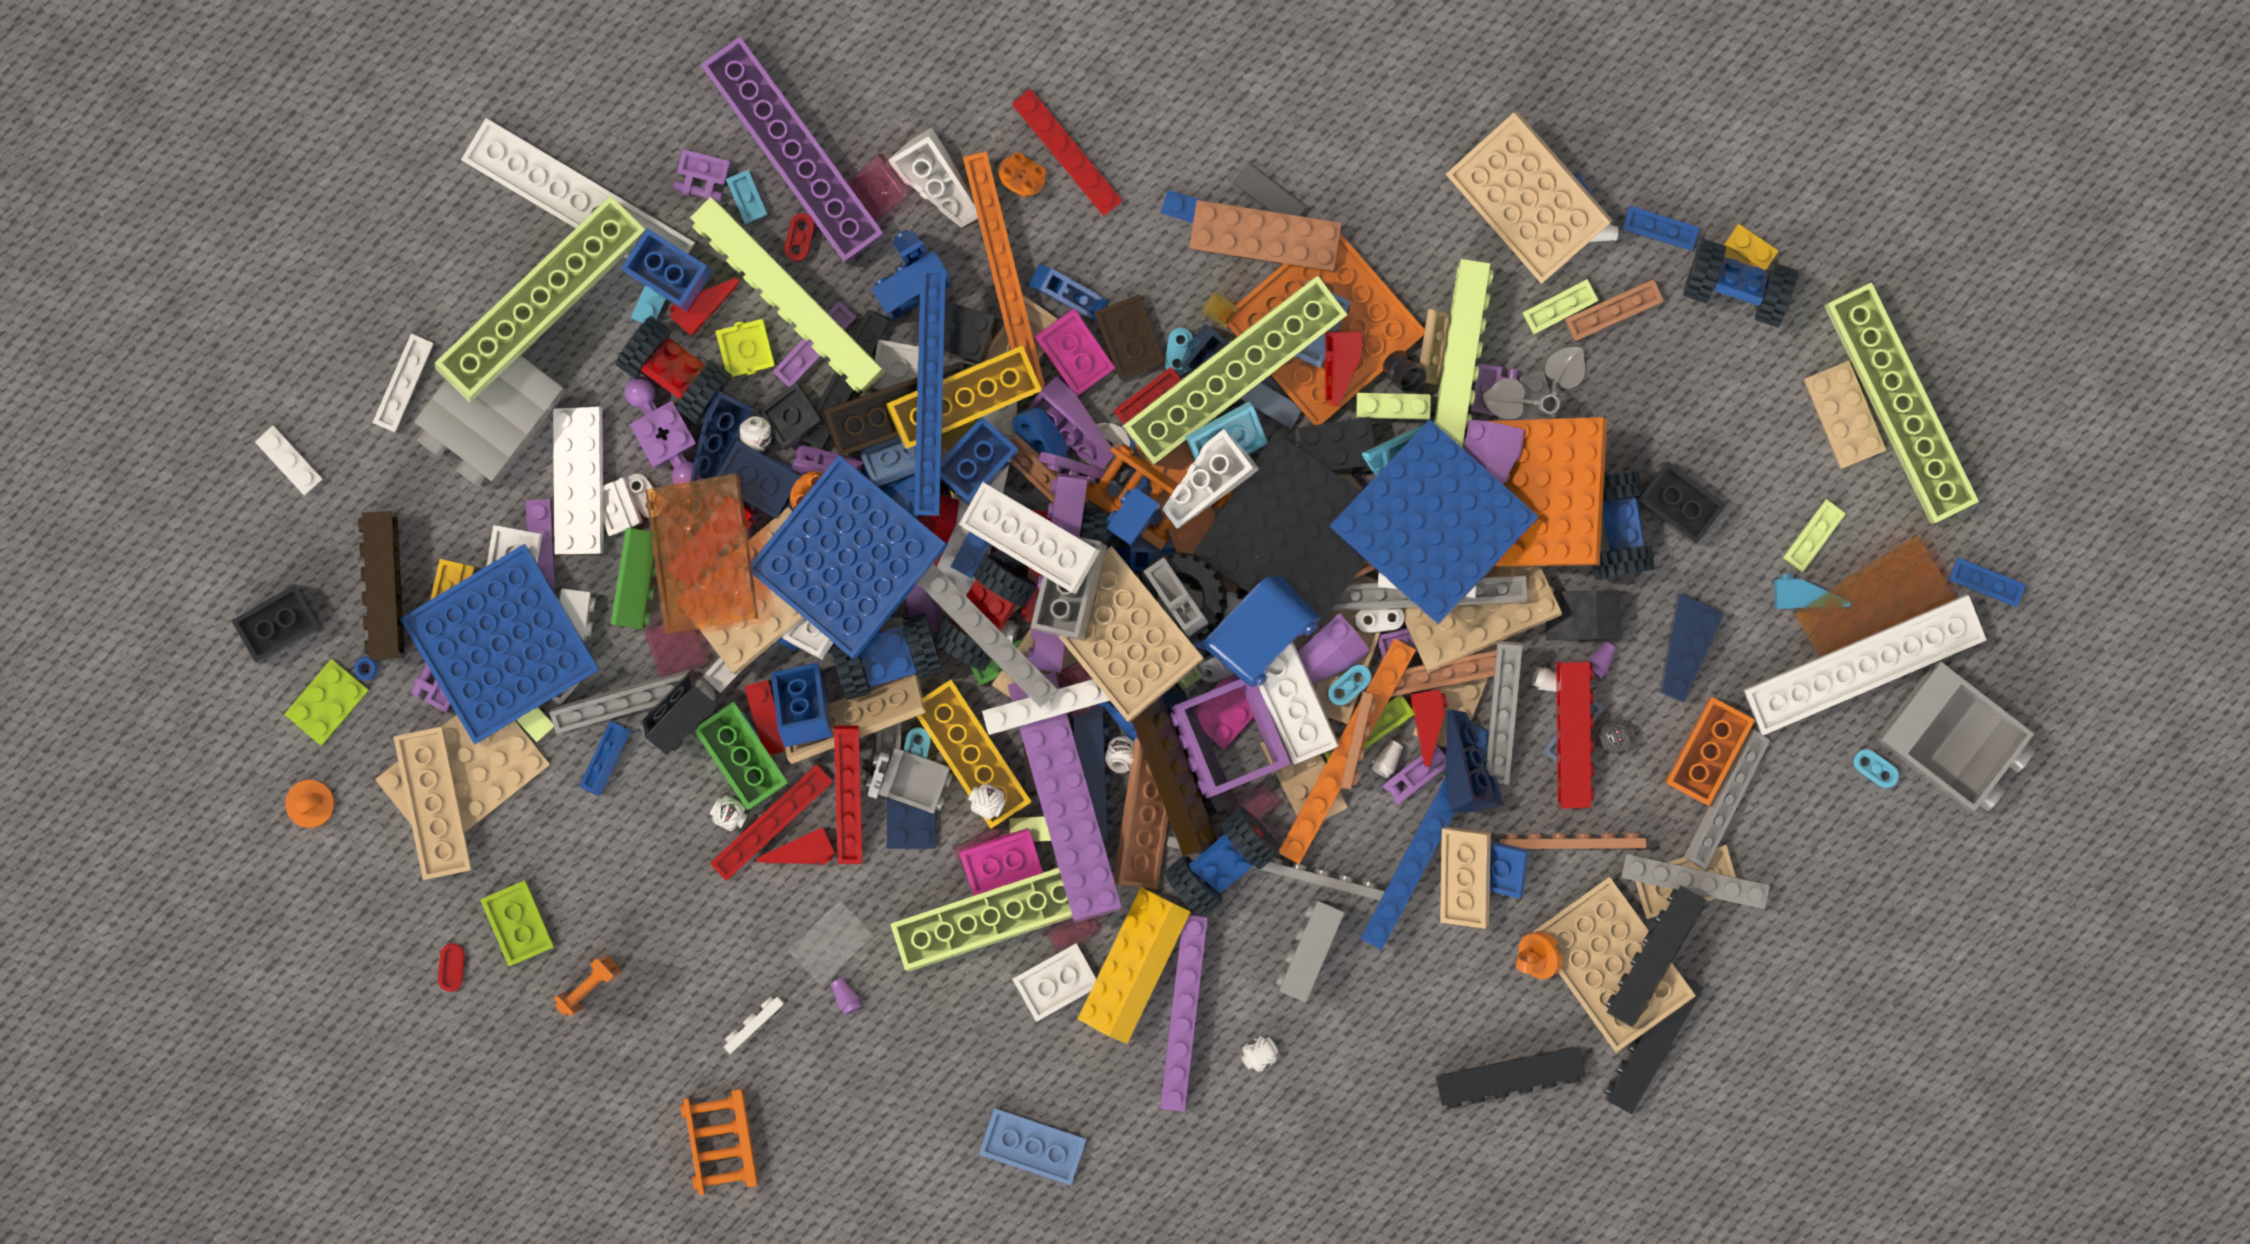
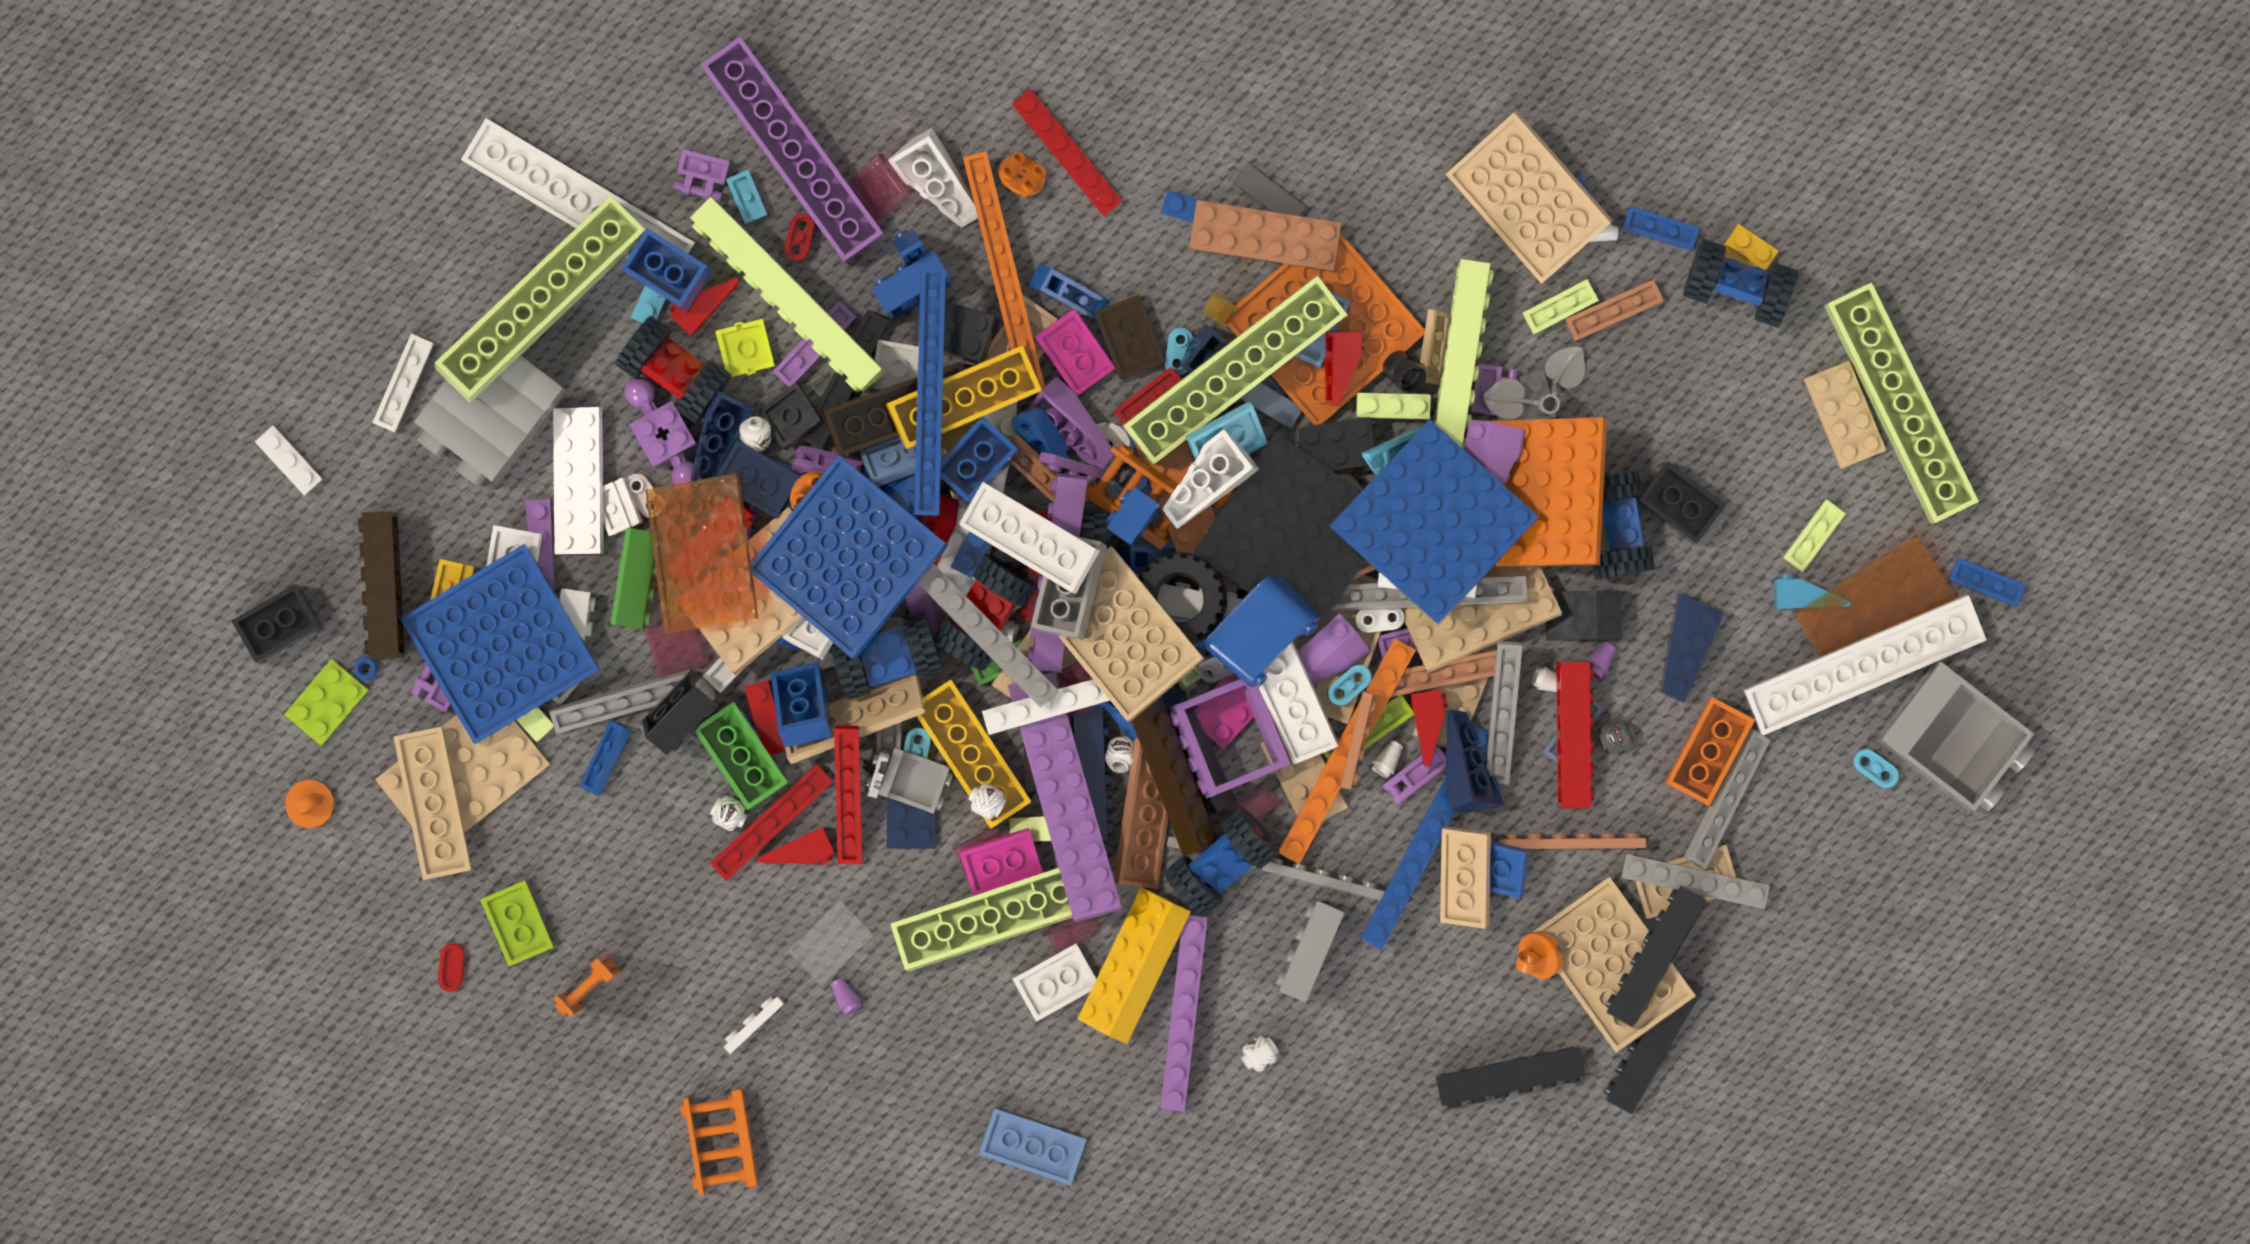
light grey slope [1144,557,1208,637] -> none

